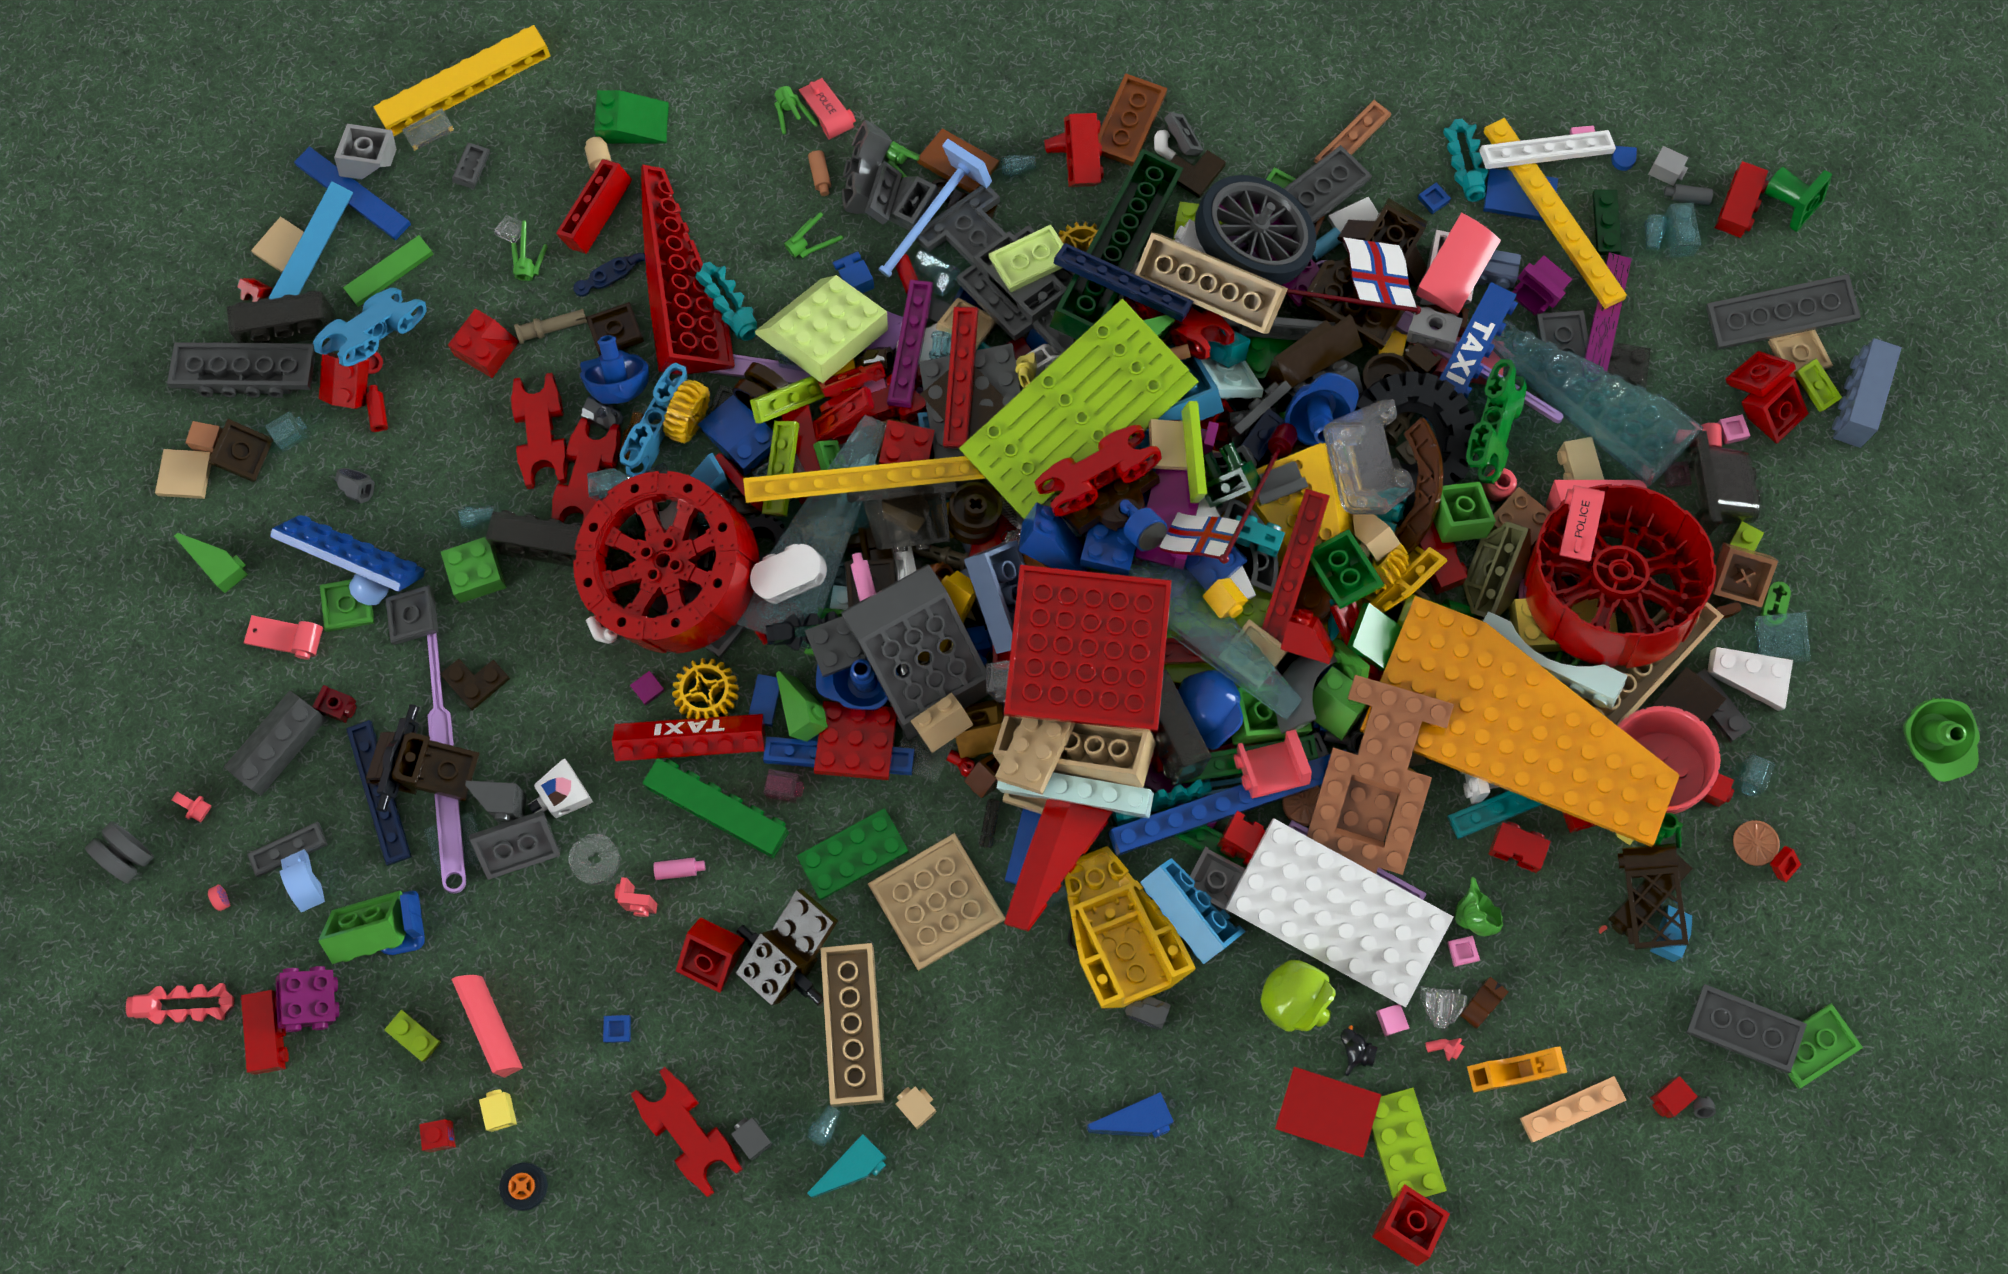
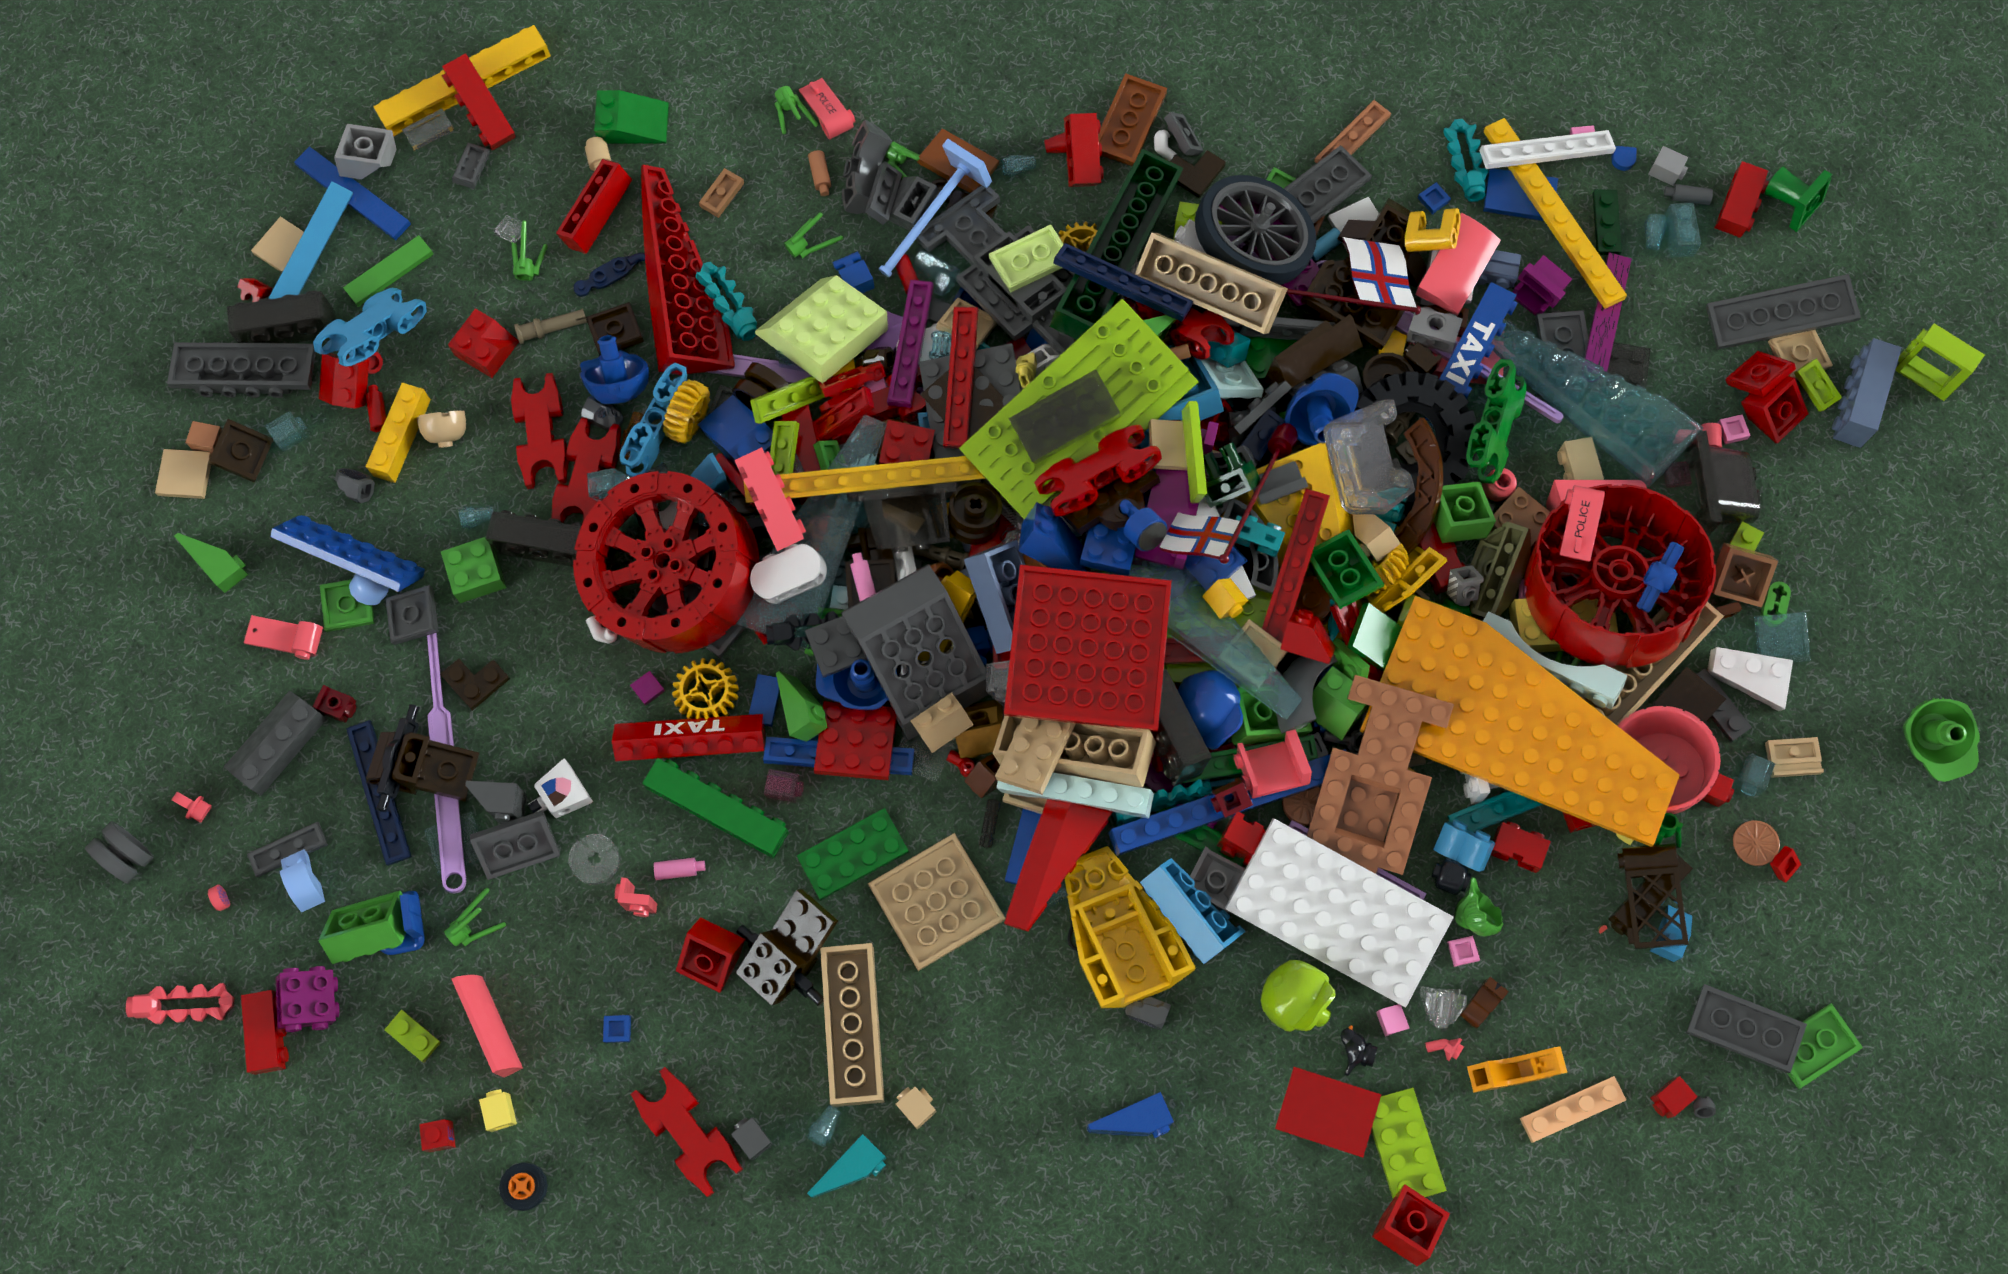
none -> yellow brick [365,383,431,483]
none -> tan cylinder [417,411,466,448]
none -> red brick [441,53,516,151]
none -> bright green plant [444,888,506,947]
none -> medium nougat plate [699,168,744,218]
none -> coral wedge [734,448,806,551]
none -> clear smoke brick [1008,369,1121,464]
none -> dark red brick [1210,777,1253,818]
none -> yellow connector [1405,208,1461,252]
none -> black head [1431,858,1471,895]
none -> dark azure brick [1433,819,1495,872]
none -> light grey brick [1447,565,1484,606]
none -> blue axle [1637,542,1684,613]
none -> tan plate [1765,737,1824,778]
none -> lime window [1895,323,1985,401]

